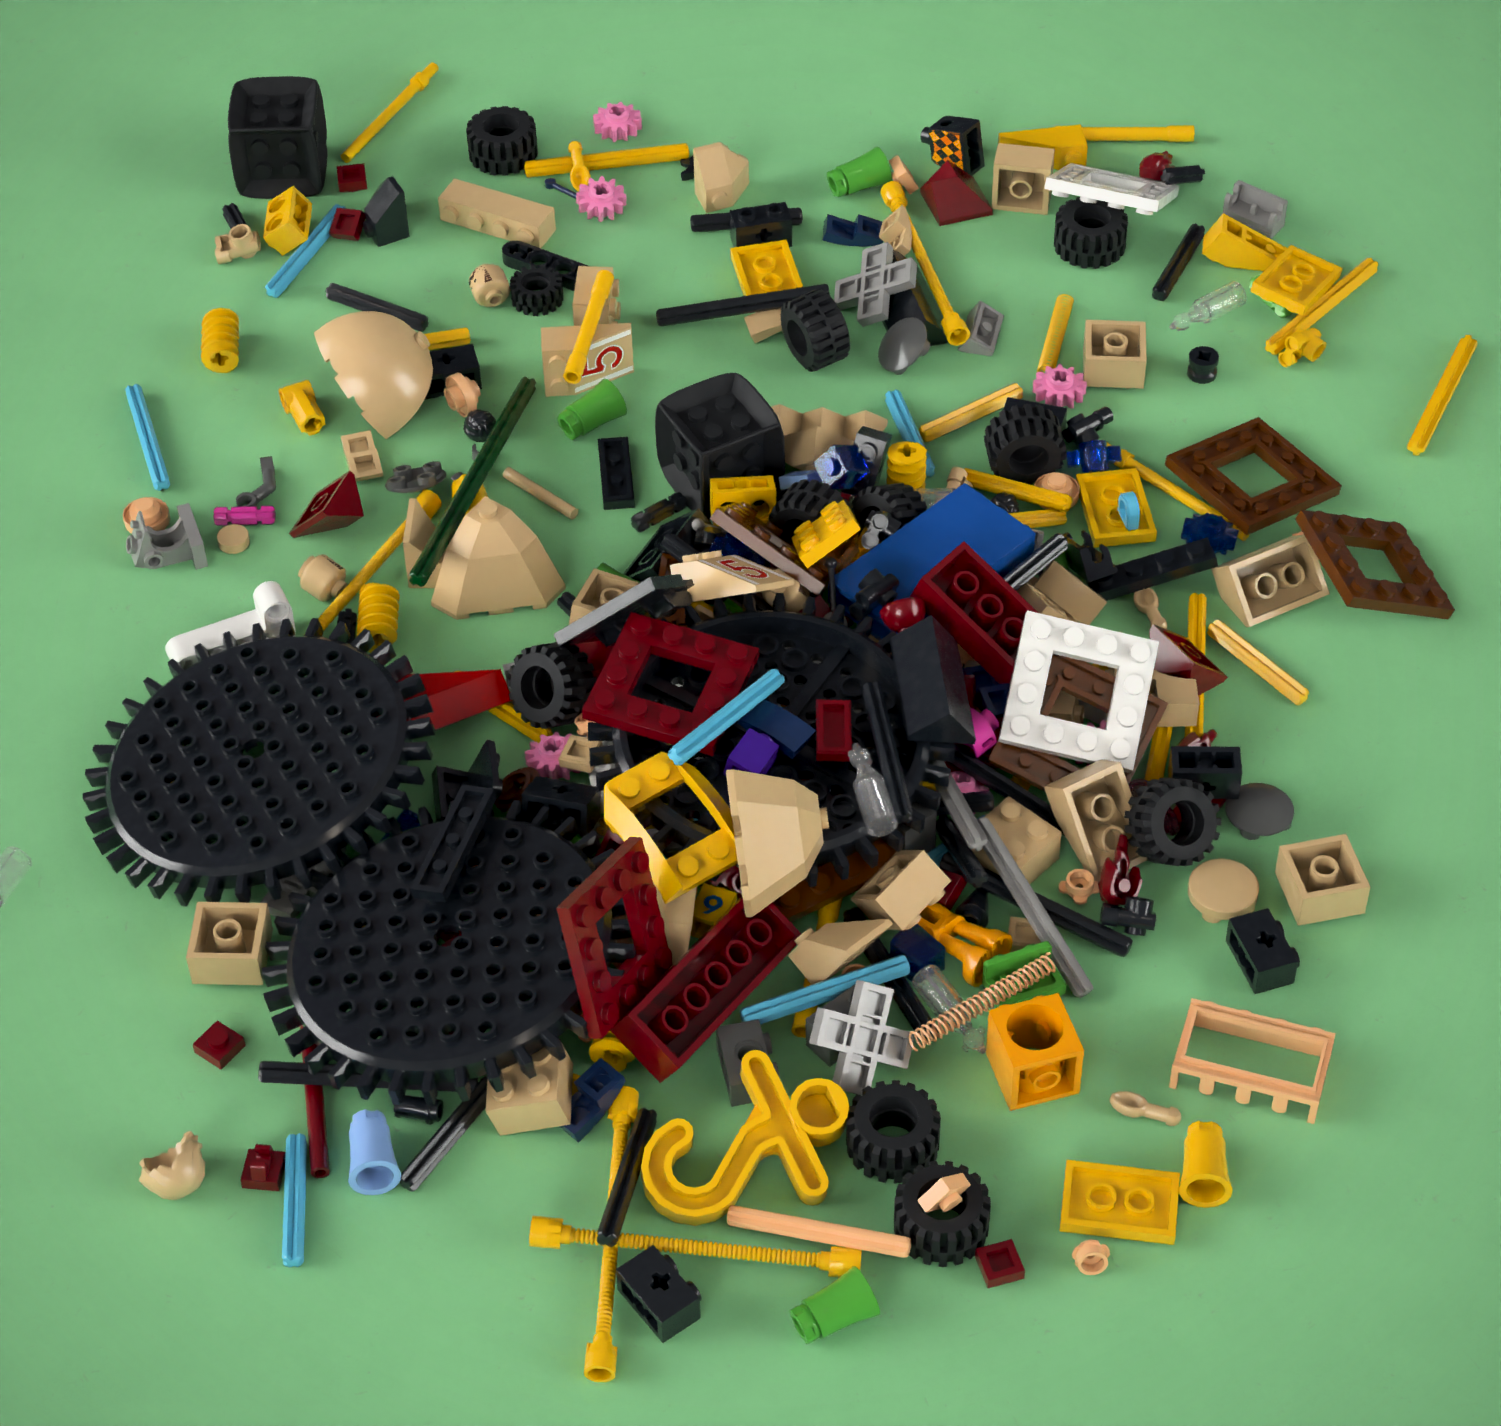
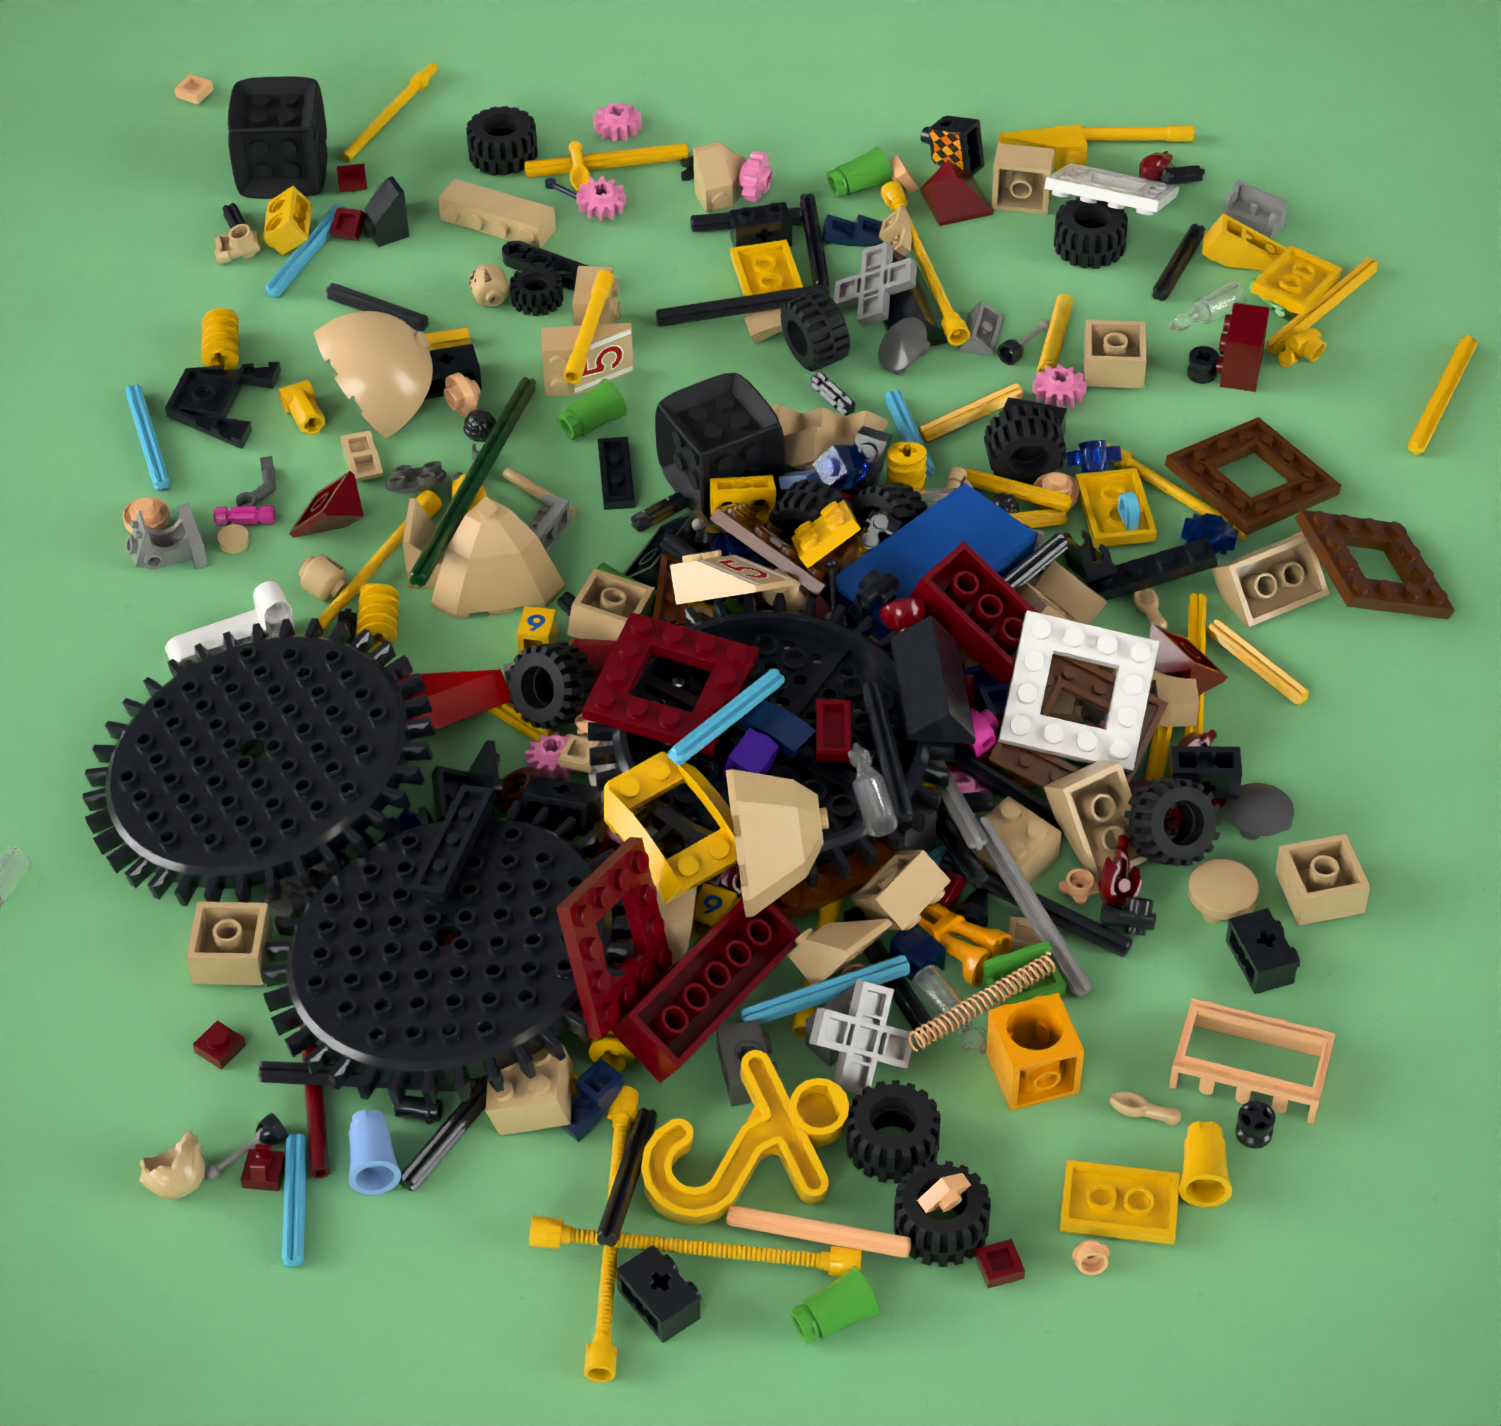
black hinge [554,574,694,647] -> none
black plate [1062,407,1114,450] -> none
none -> black wing [165,362,281,449]
none -> light nougat plate [174,74,214,105]
none -> hinge [205,1112,288,1180]
none -> yellow brick [516,606,558,655]
none -> light grey hinge [528,495,571,553]
none -> bright pink gear [739,151,773,203]
none -> black axle [800,193,830,288]
none -> axle [810,372,856,416]
none -> black hinge [997,319,1050,365]
none -> dark red brick [1216,303,1270,392]
none -> black wheel [1235,1101,1276,1149]

